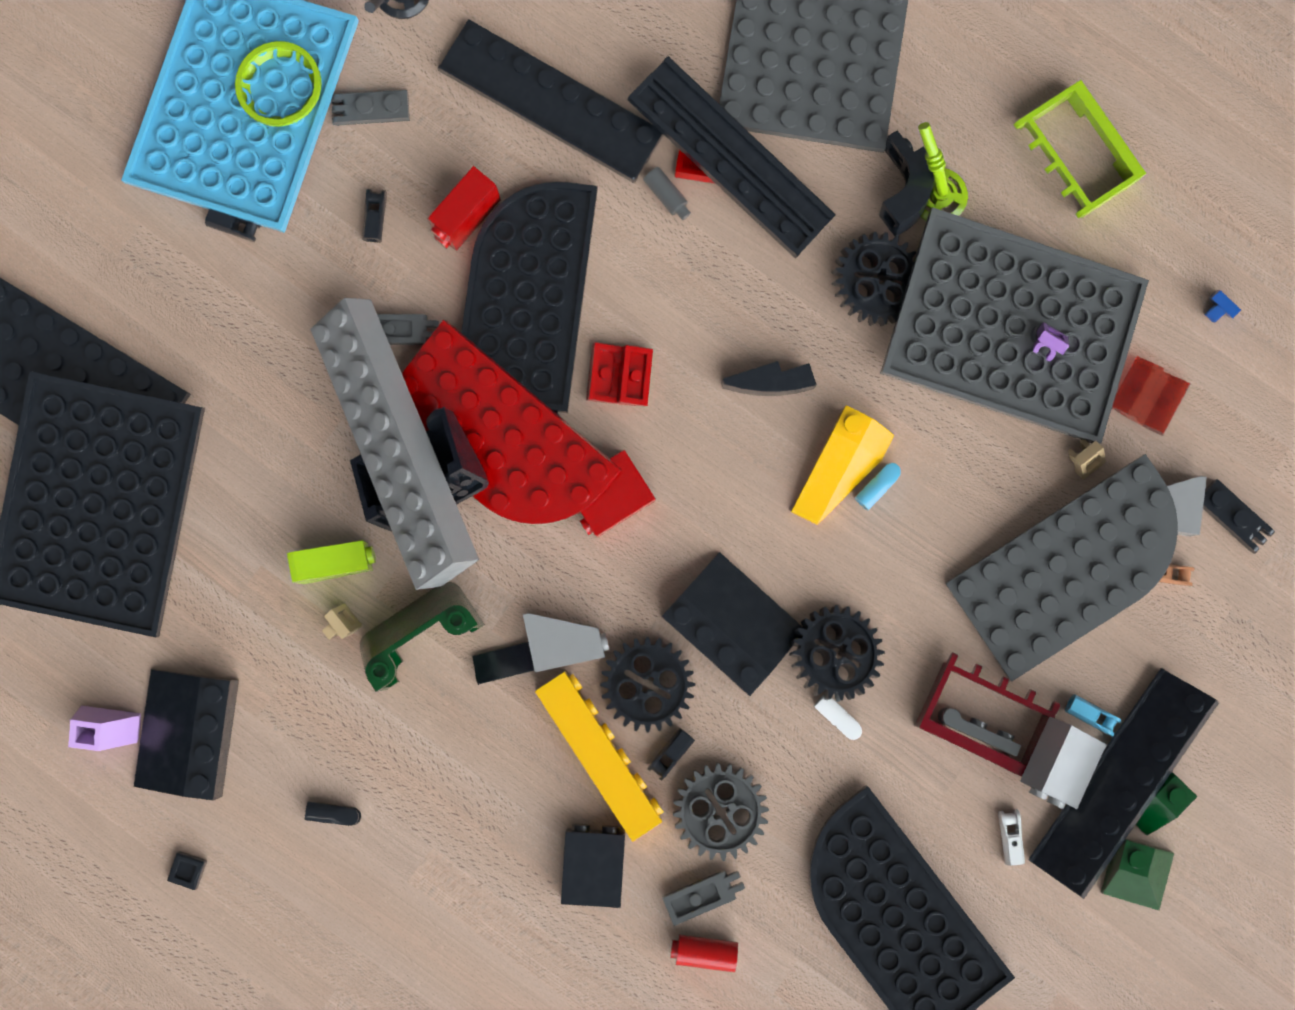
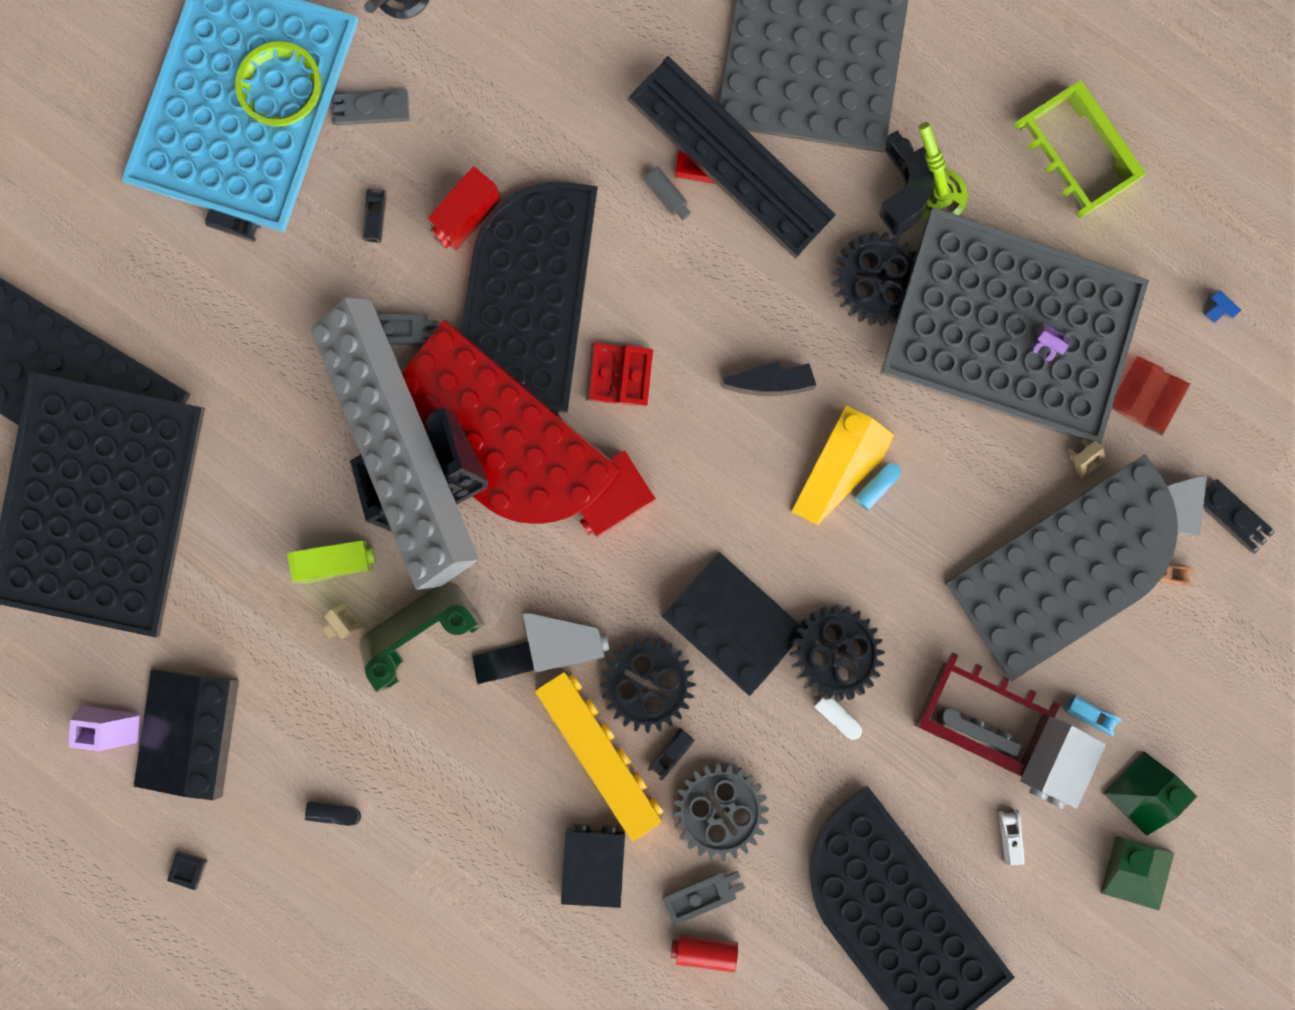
black plate [438,19,664,183] -> none
black plate [1029,668,1219,899] -> none

